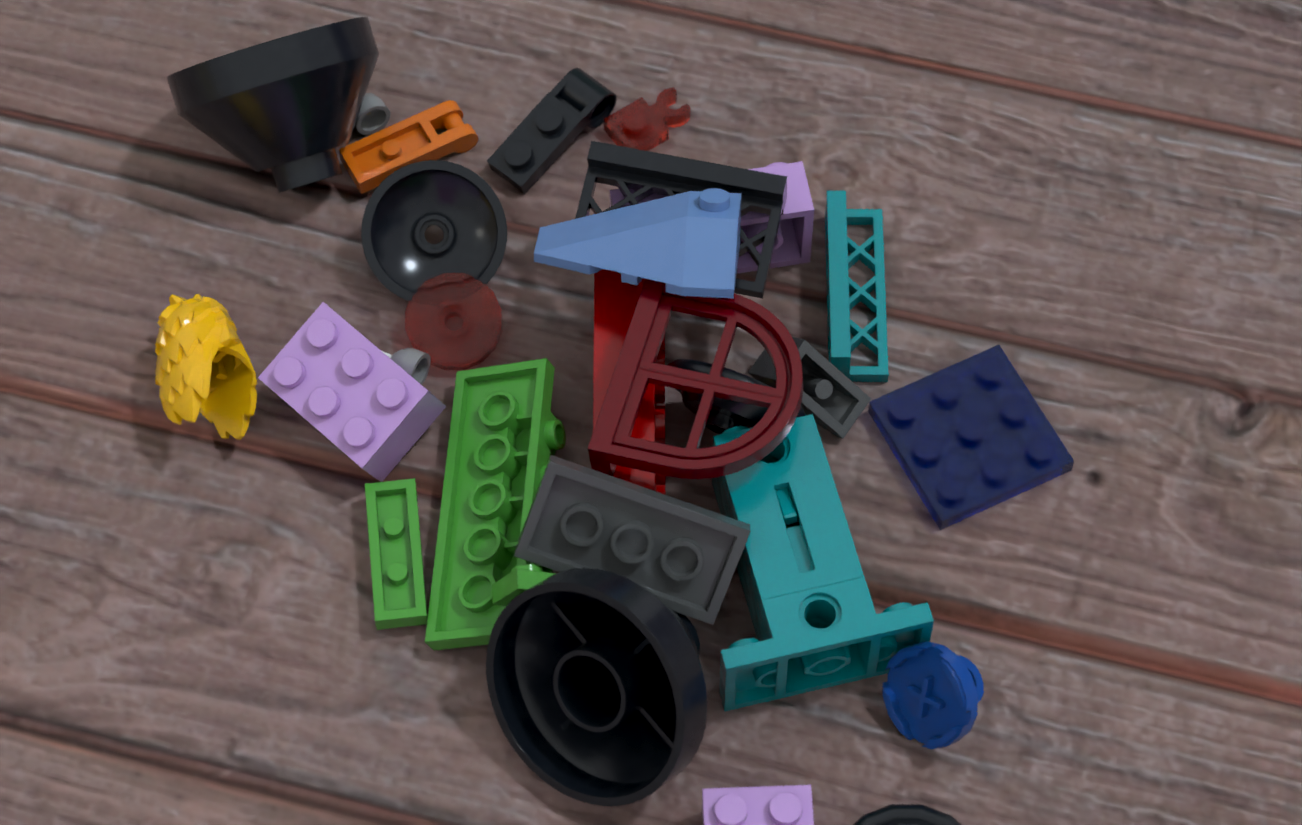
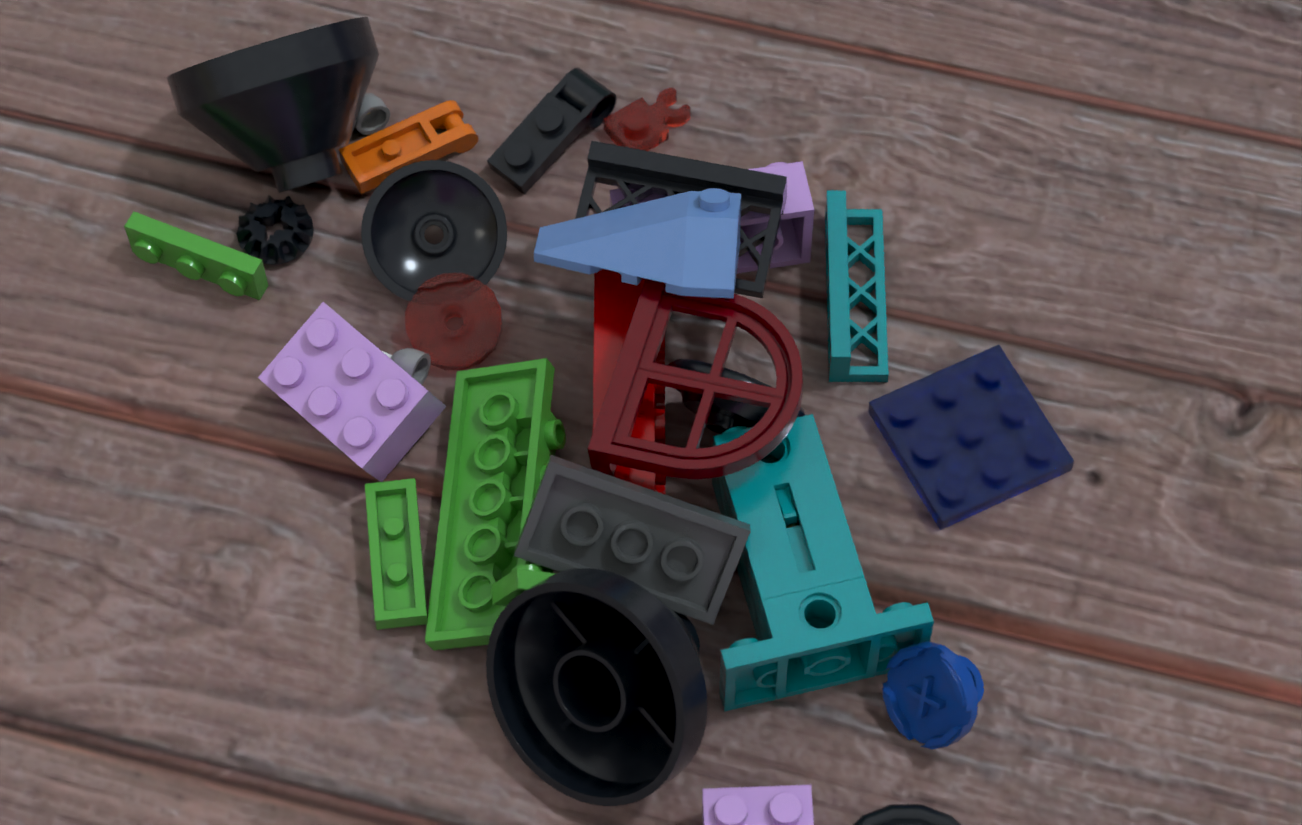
yellow head [155,294,257,440] -> none
dark grey slope [748,337,871,439] -> none
none -> bright green plate [124,211,269,301]
none -> black gear [236,195,314,265]

